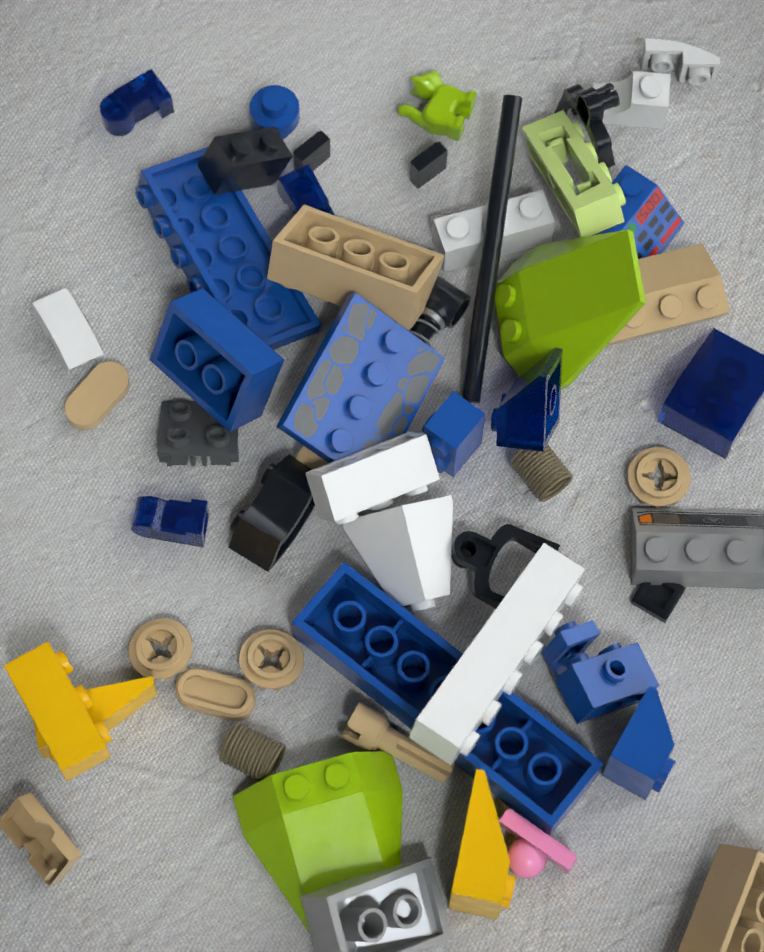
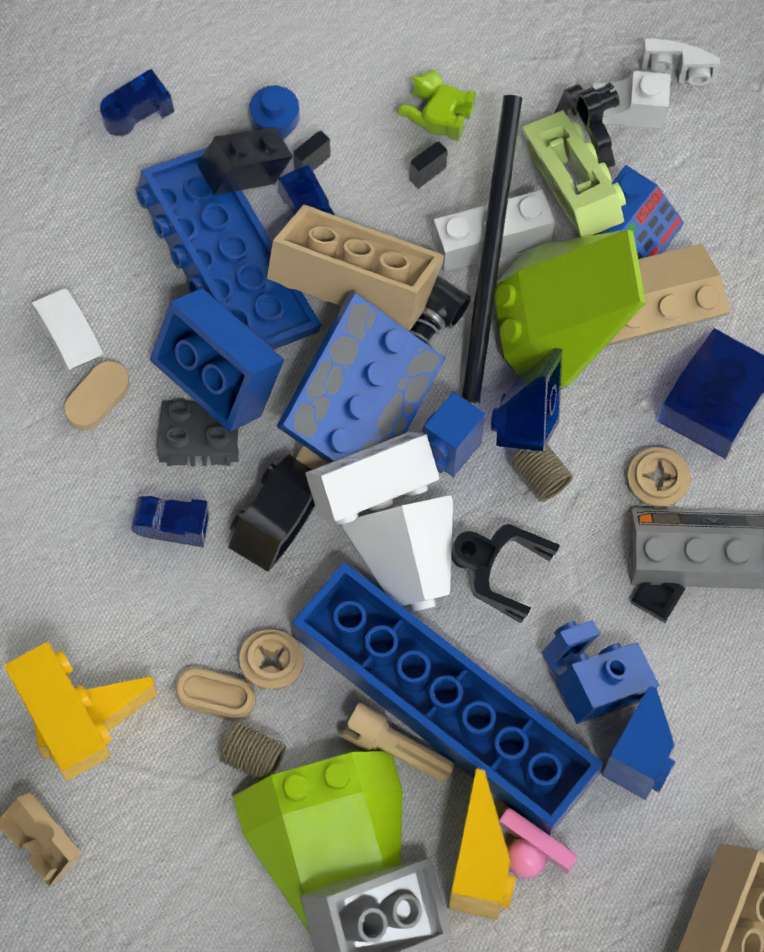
tan gear [129,618,193,682] -> none
white brick [409,543,585,765] -> none

